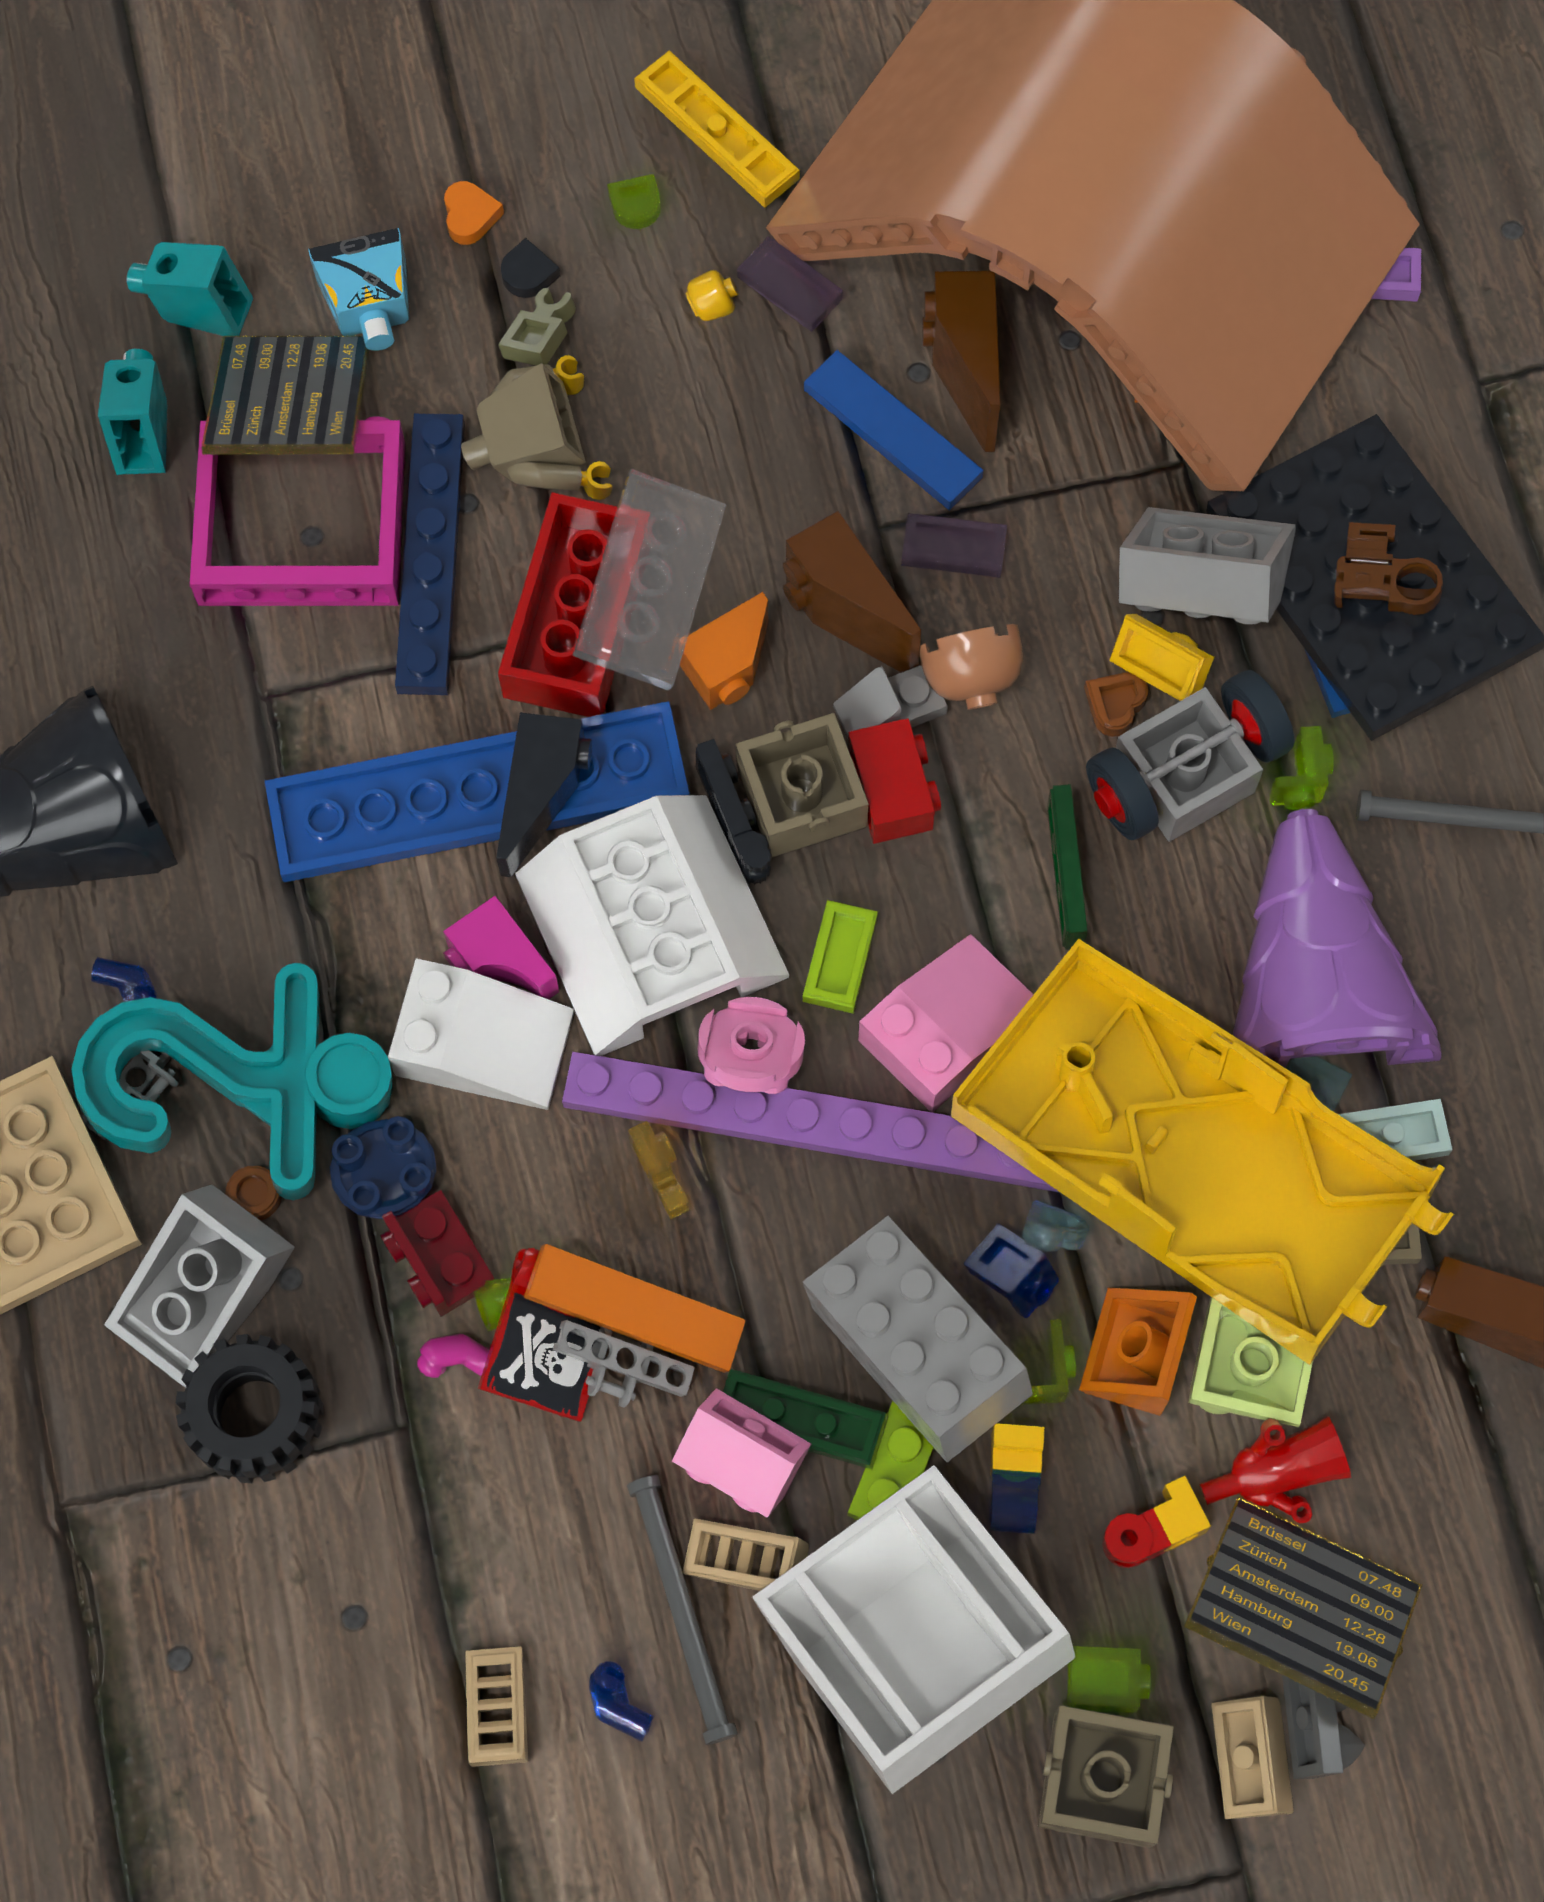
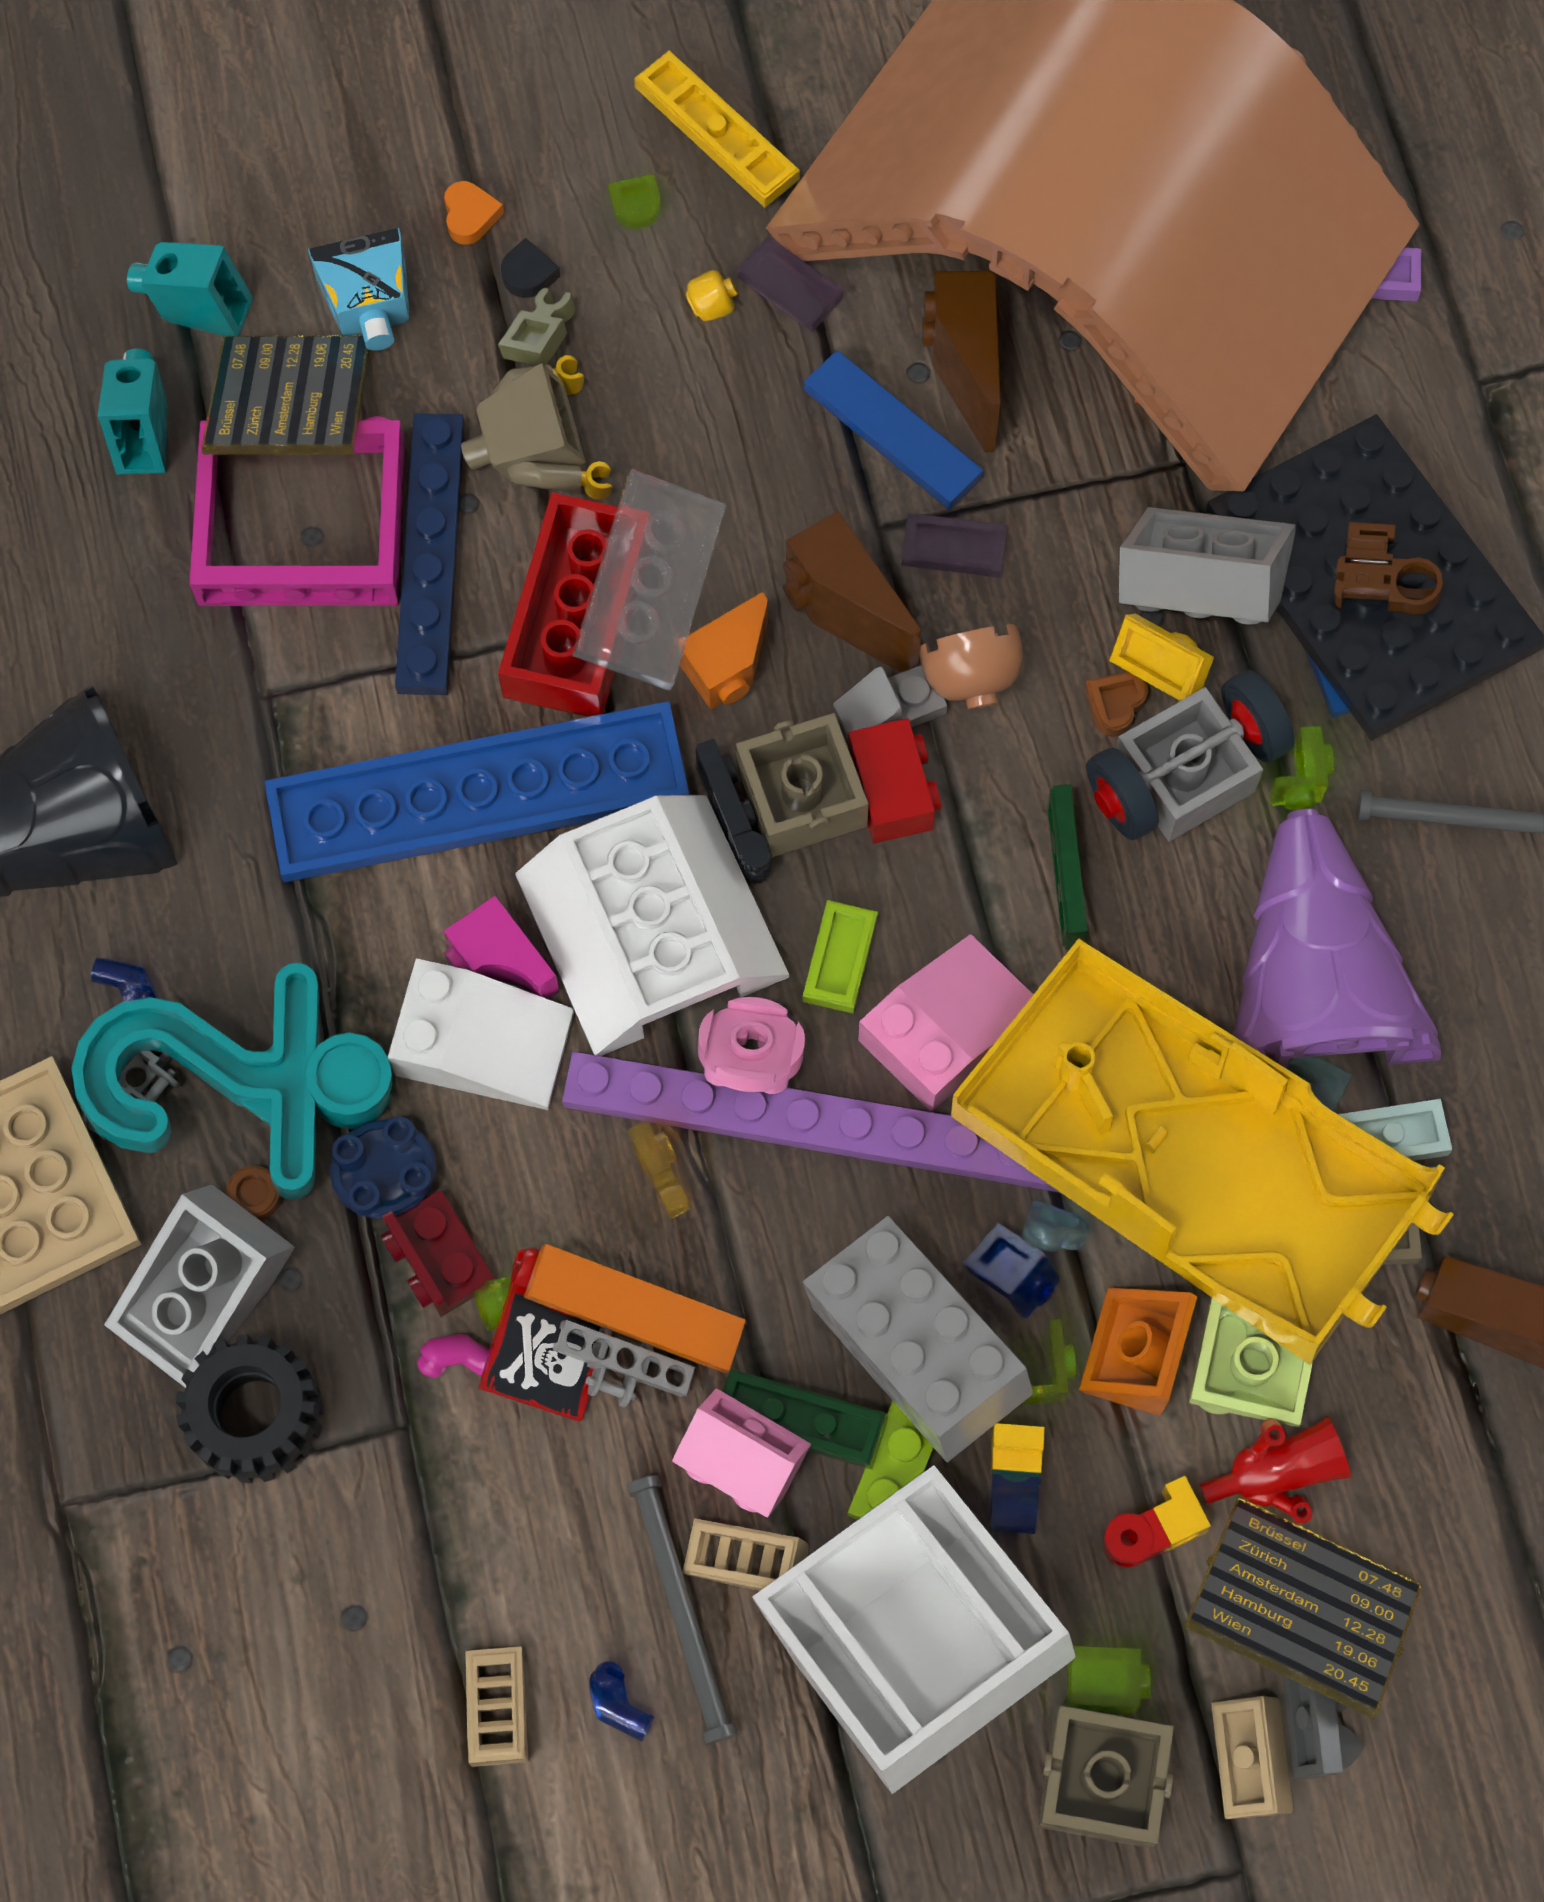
black slope [496,712,592,877] -> none

